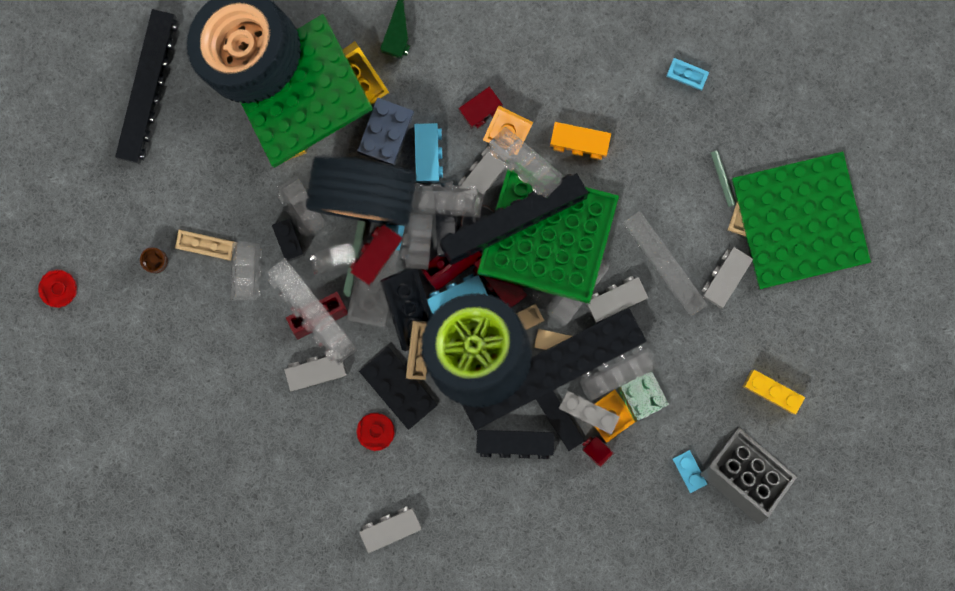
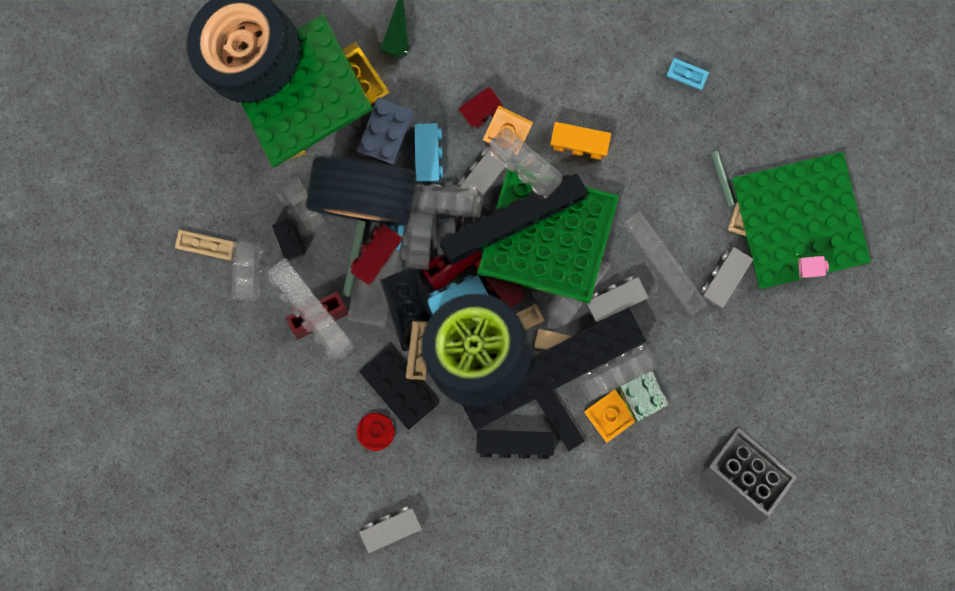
red tile [38,270,77,308] -> none
black brick [115,9,178,164] -> none
reddish brown wheel [140,247,168,274] -> none
light grey brick [284,351,347,392] -> none
clear brick [310,243,356,275] -> none
light grey brick [559,391,620,434] -> none
dark red slope [582,436,614,467] -> none
medium azure plate [673,450,707,493] -> none
yellow brick [742,370,805,414] -> none
none -> bright pink brick [798,256,828,278]

